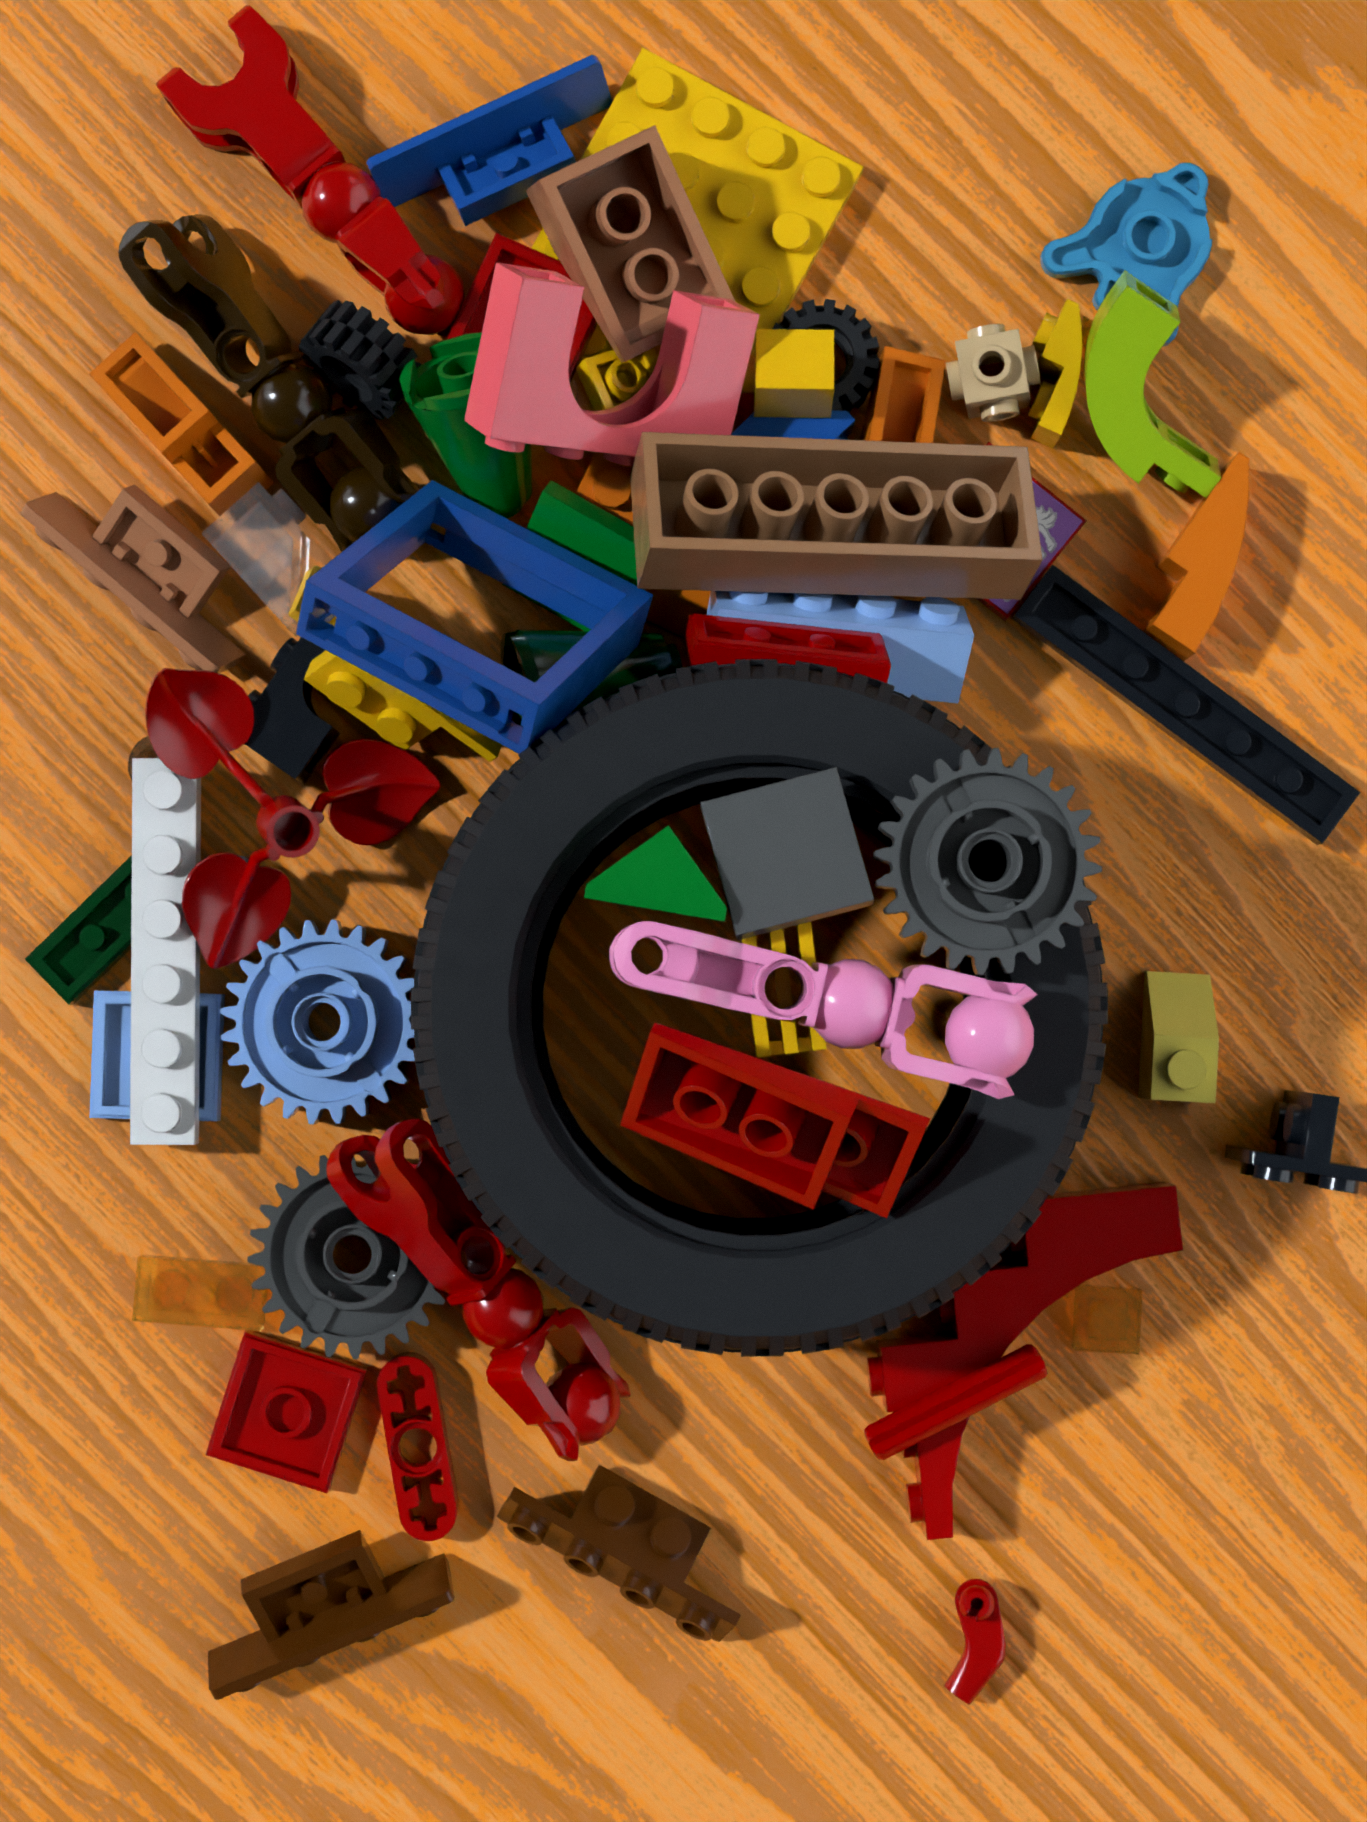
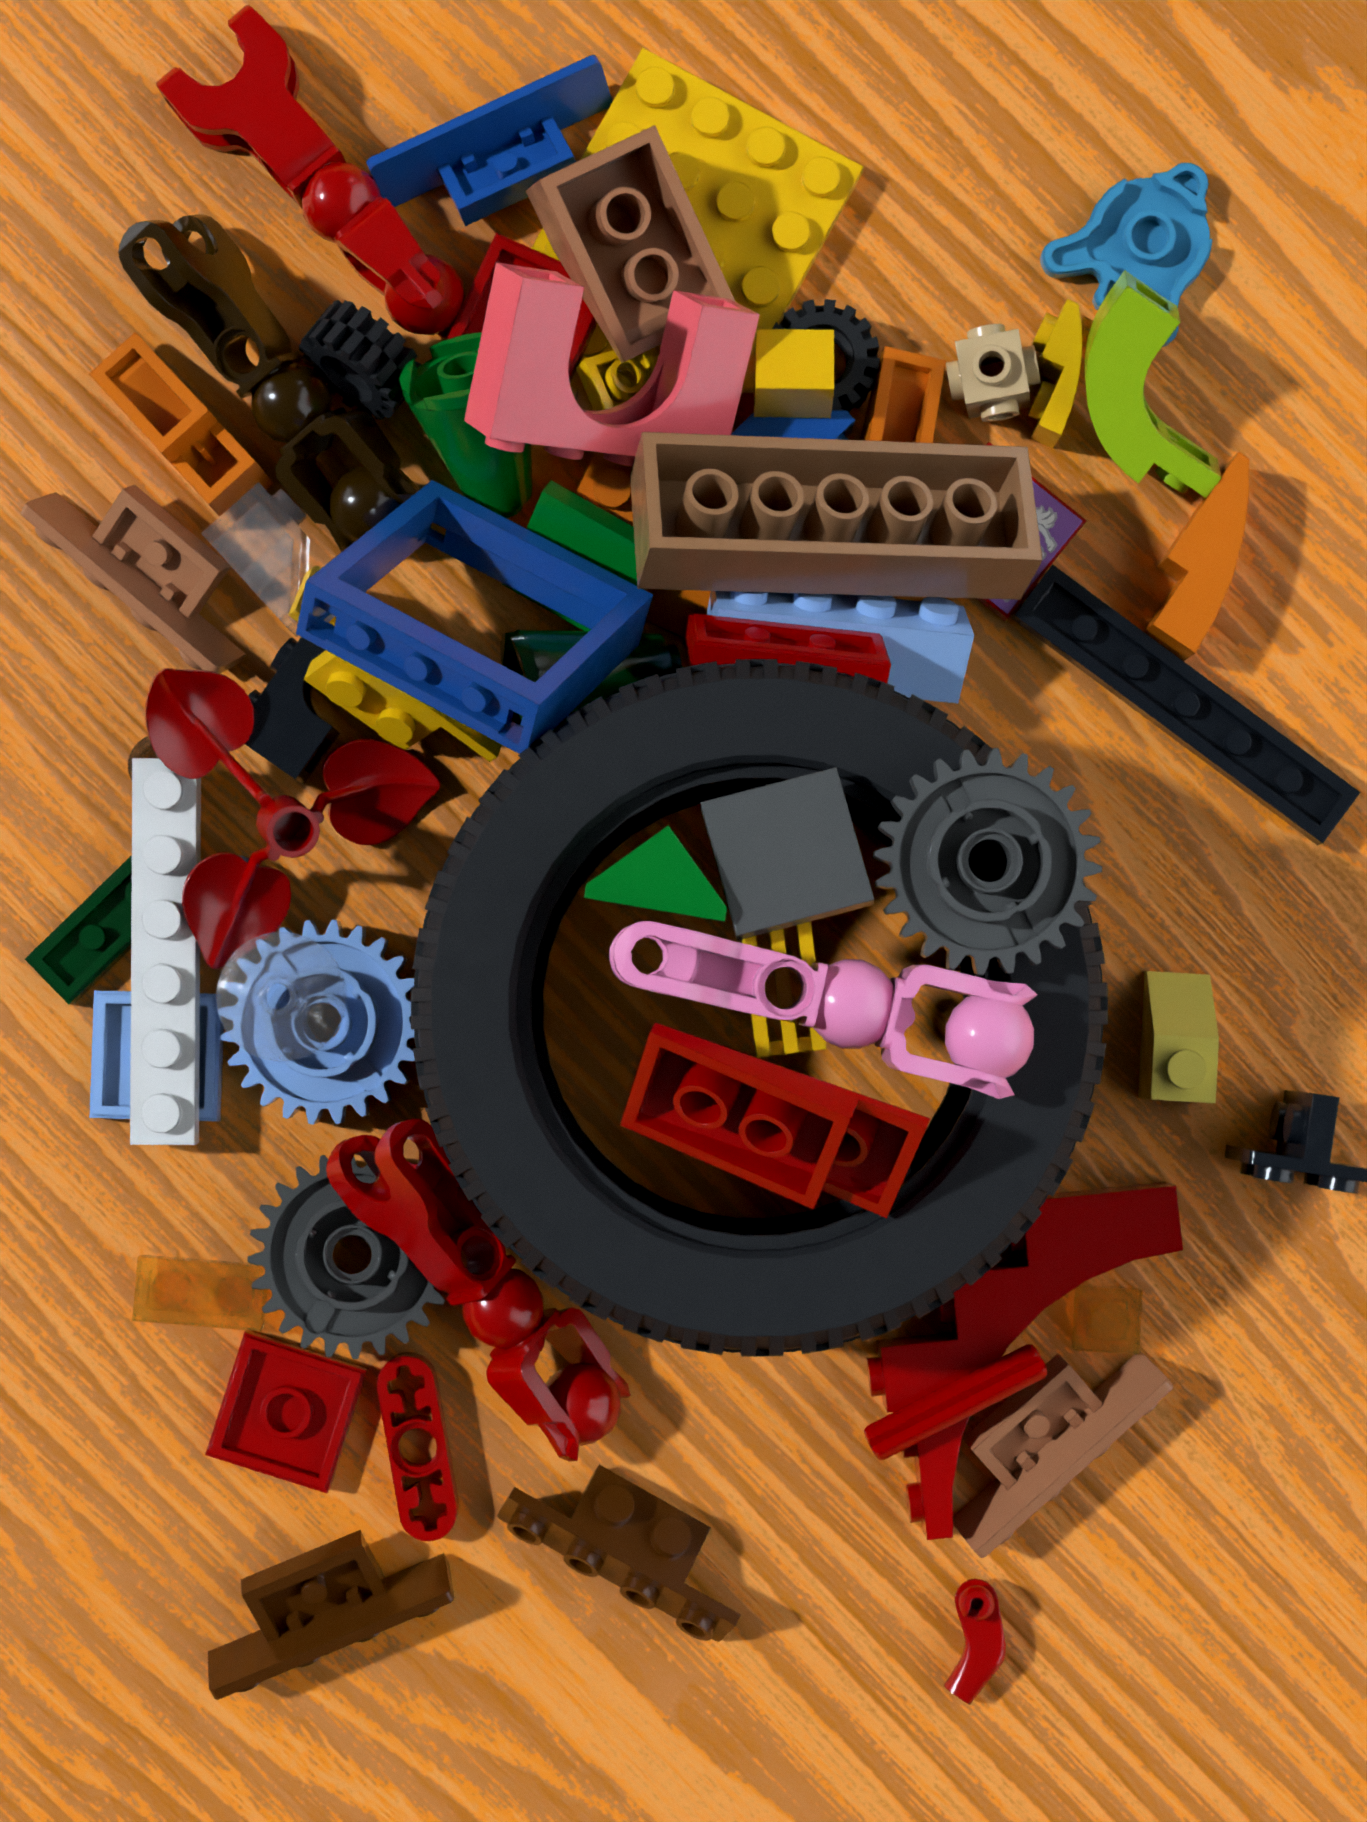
none -> clear dish [216,932,347,1062]
none -> nougat bracket [953,1350,1173,1558]

